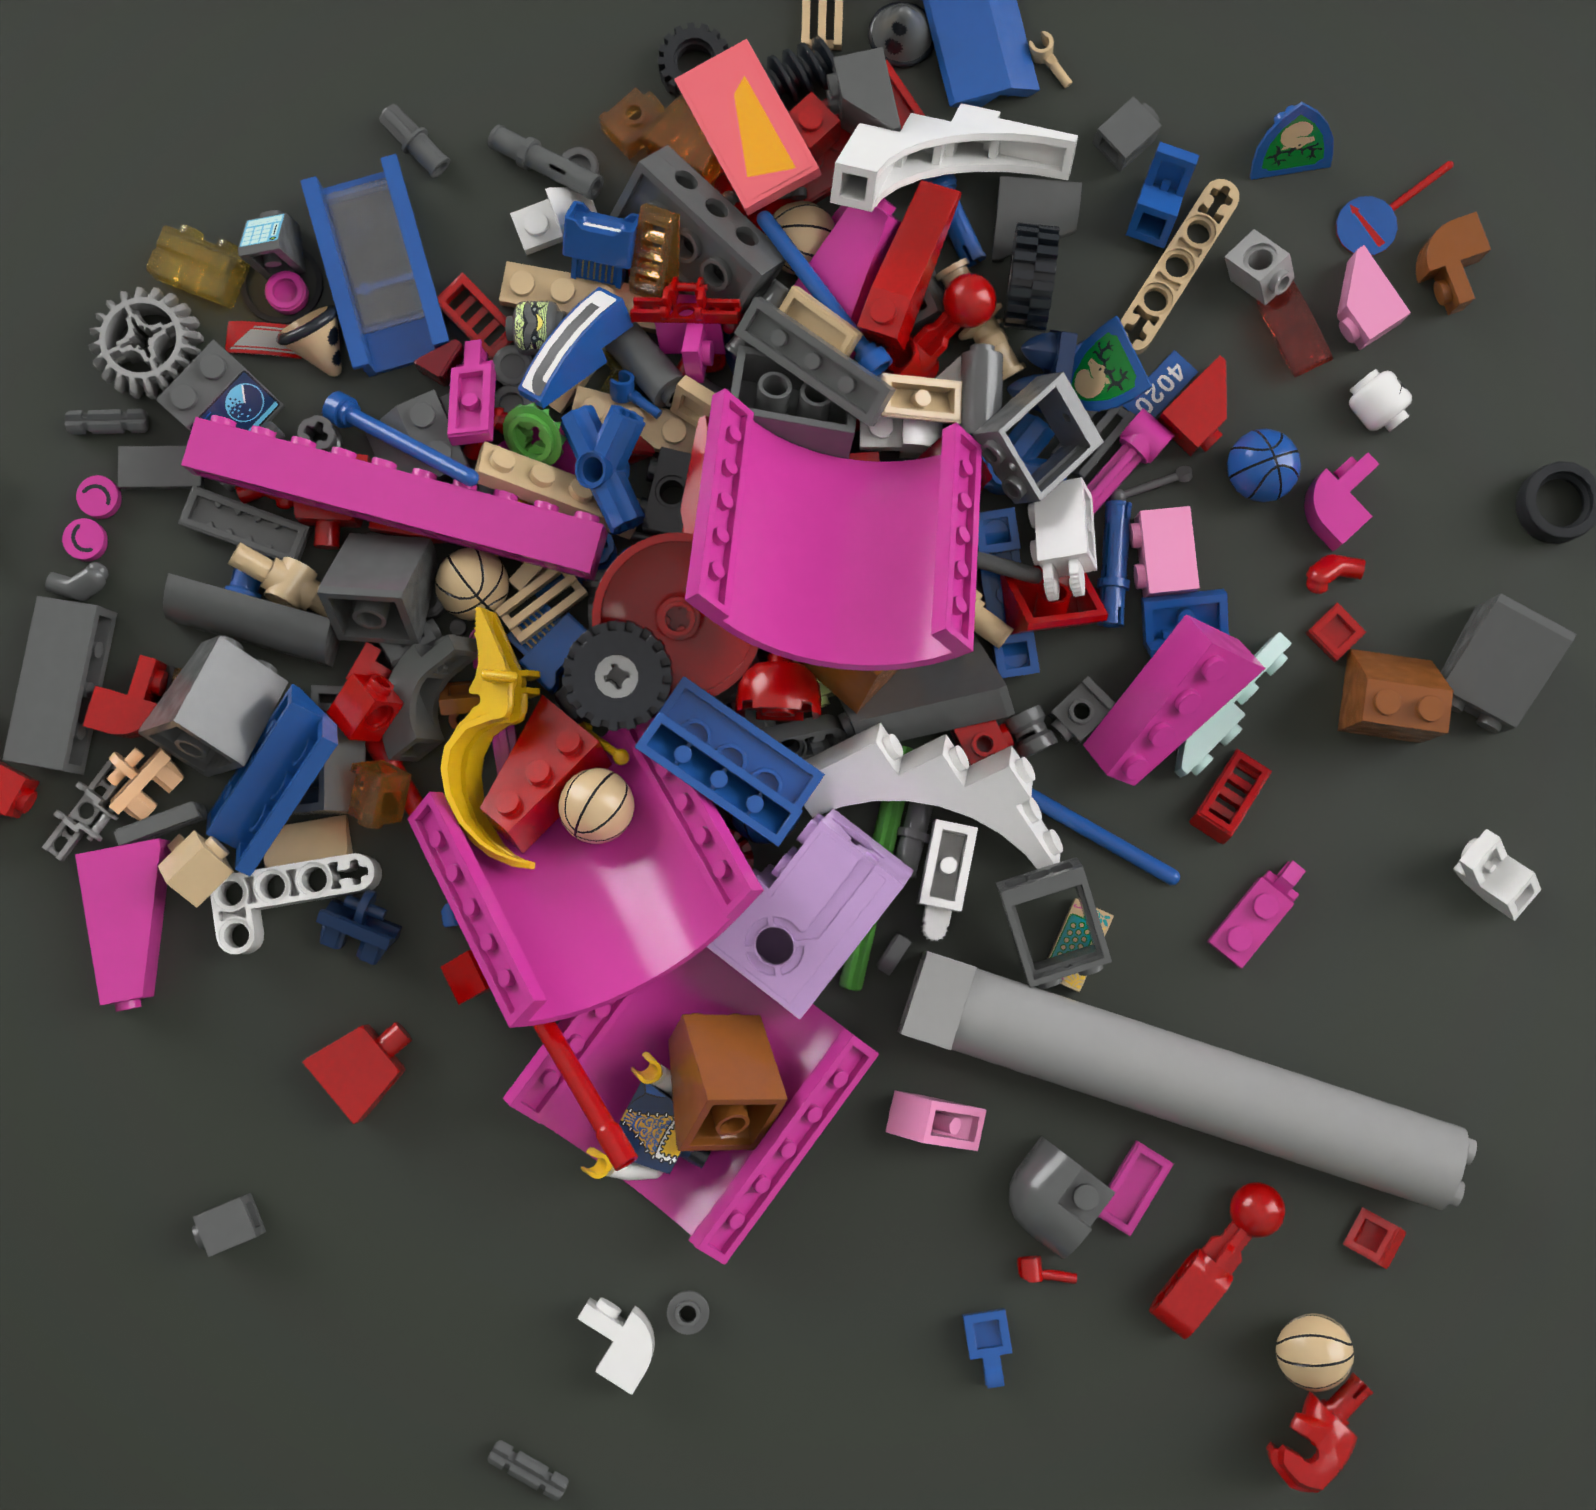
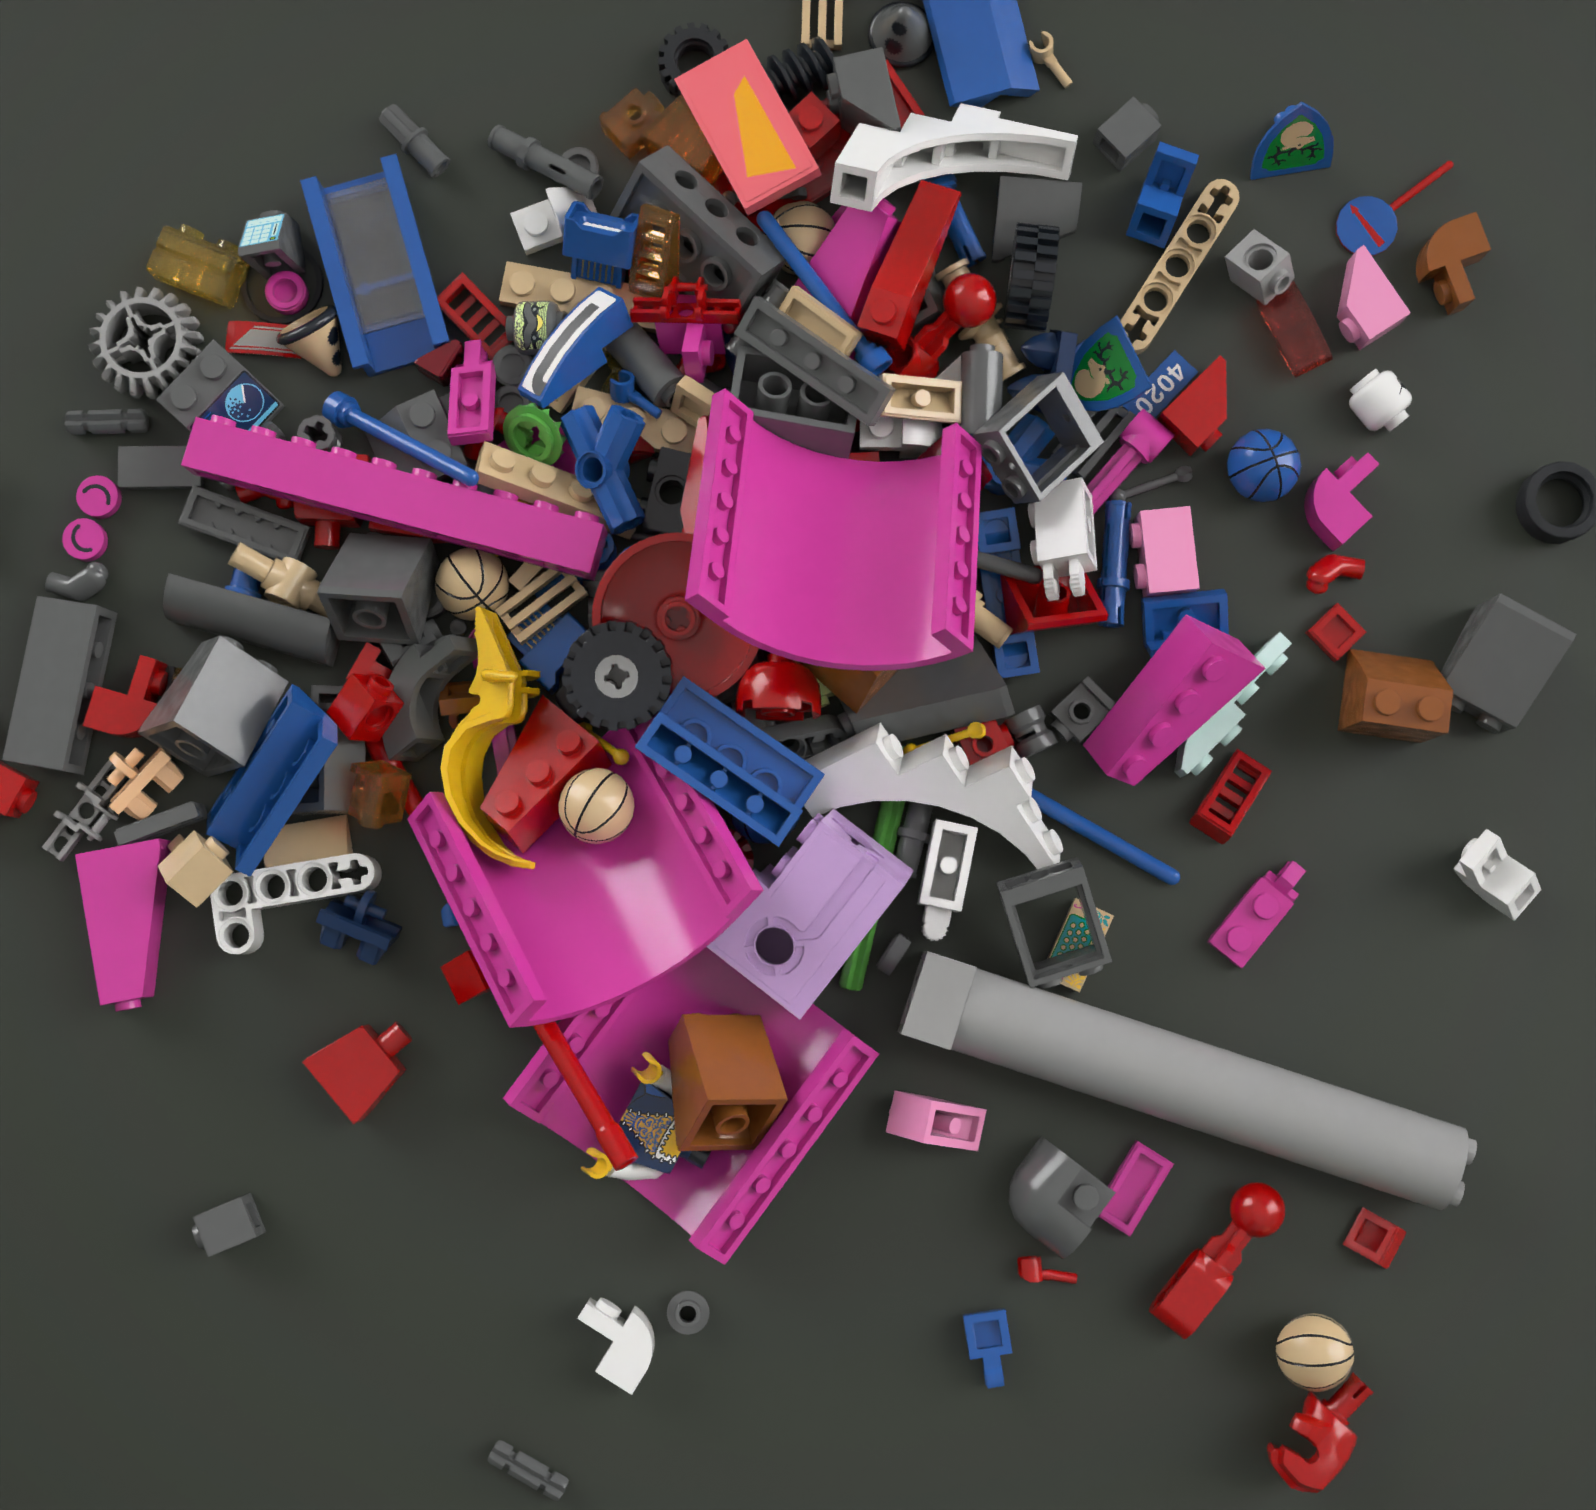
none -> yellow hinge [903,722,986,755]

